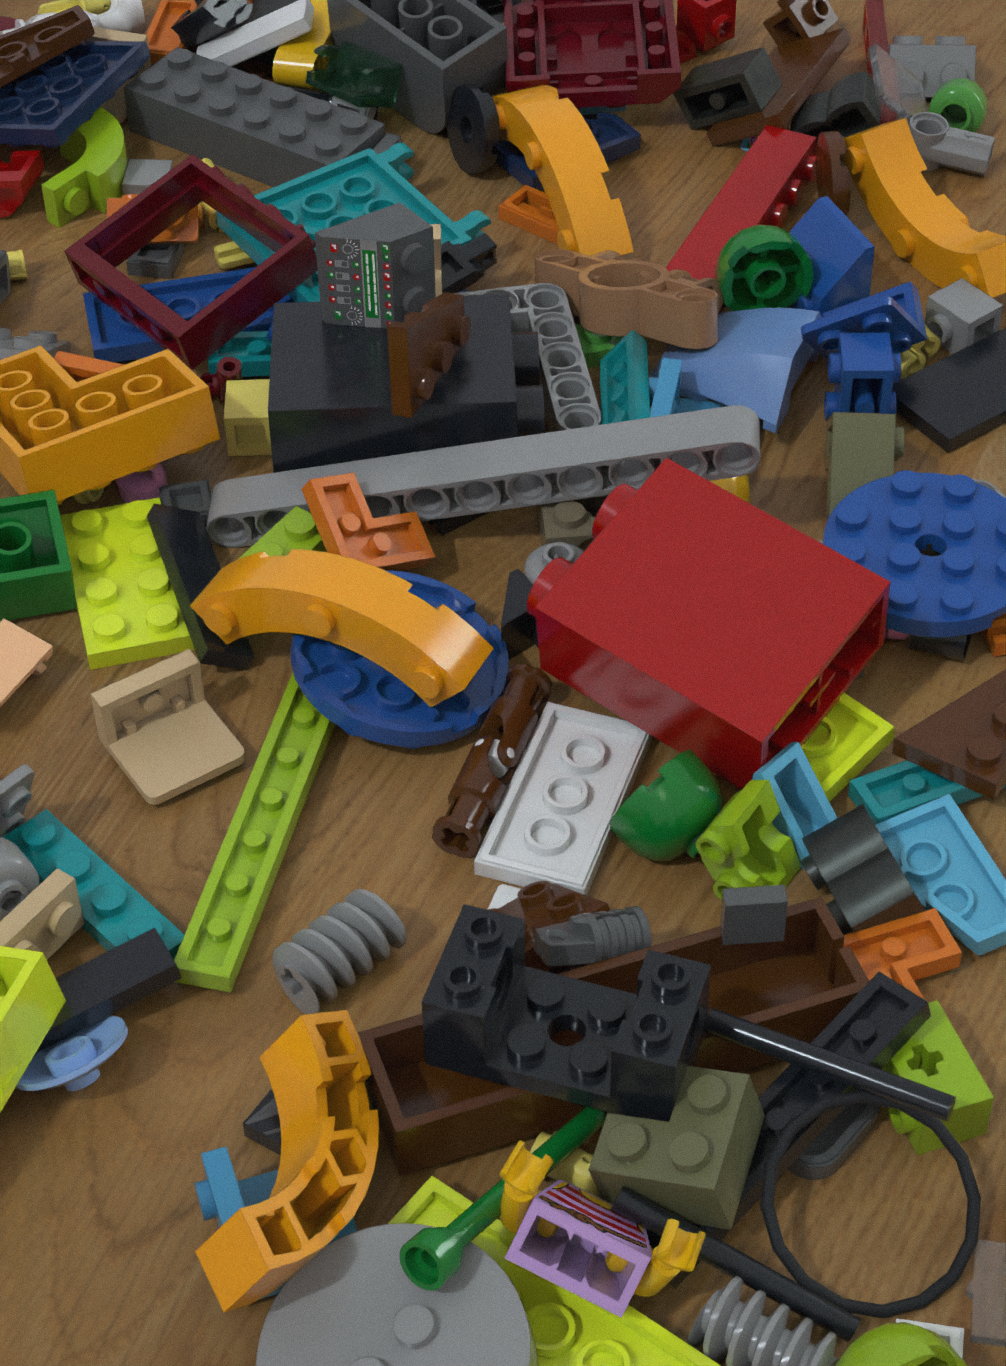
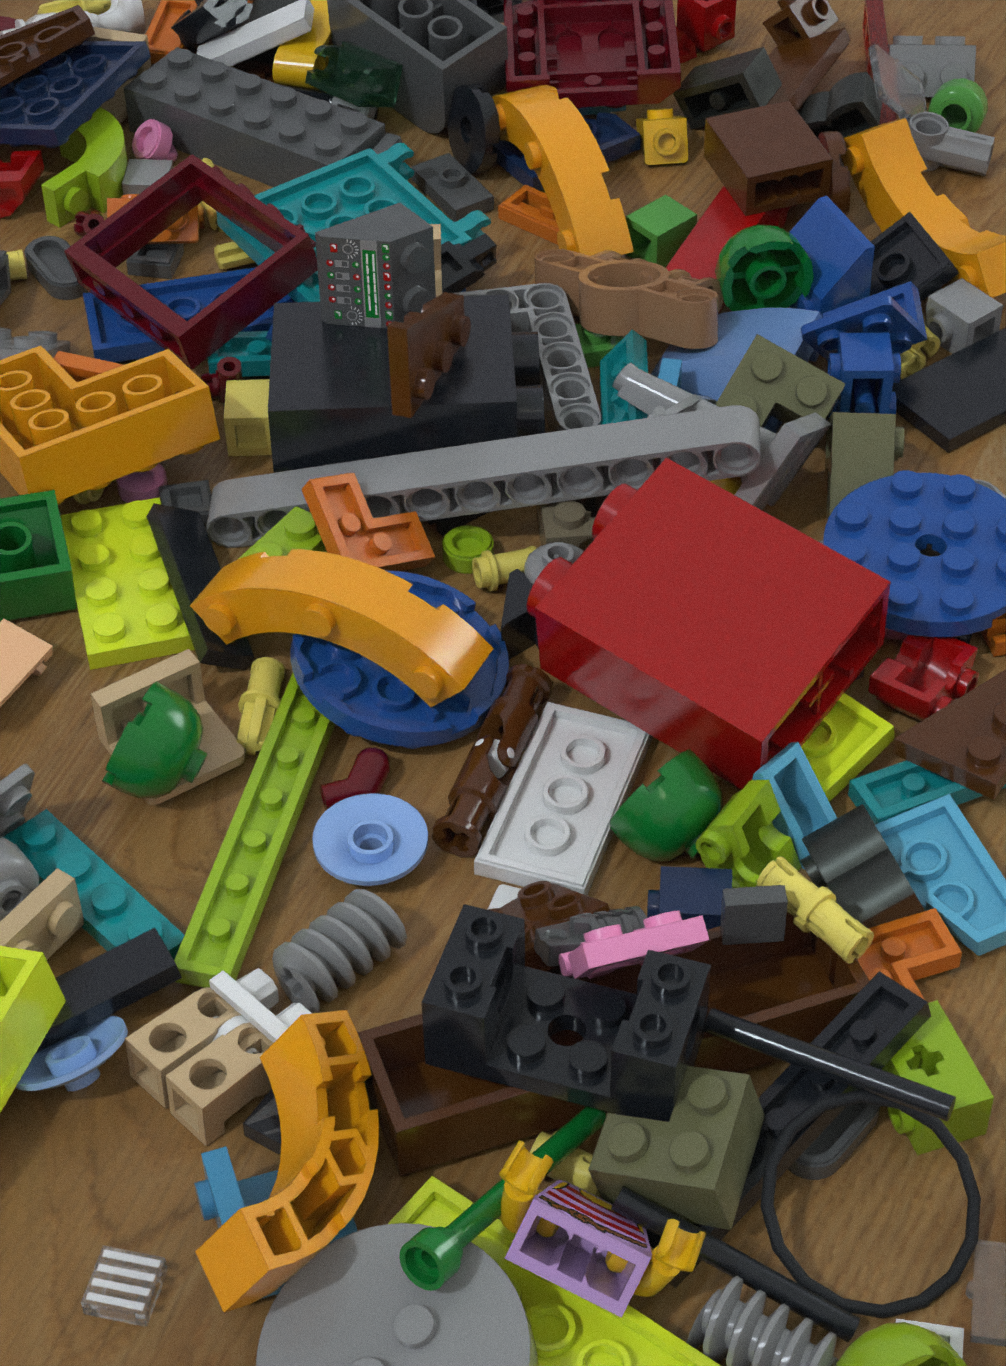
none -> dark grey tile [24,236,89,300]
none -> dark red arm [74,210,104,236]
none -> clear tile [81,1245,168,1327]
none -> green cylinder [102,681,208,799]
none -> tan hips [125,968,312,1147]
none -> bright pink tile [132,119,178,162]
none -> light yellow axle [236,657,285,755]
none -> light blue dish [312,793,428,886]
none -> dark red arm [320,747,390,811]
none -> dark grey plate [411,153,494,222]
none -> lime tile [442,525,494,574]
none -> light yellow pin [472,546,536,592]
none -> bright pink plate [558,910,709,979]
none -> light grey piece [613,363,832,510]
none -> bright green brick [626,195,697,268]
none -> yellow bracket [636,108,688,165]
none -> dark blue brick [647,866,732,930]
none -> reddish brown brick [704,101,833,216]
none -> olive brick [715,334,845,428]
none -> light yellow pin [757,856,874,964]
none -> red cylinder [868,634,979,721]
none -> black tile [870,212,959,302]

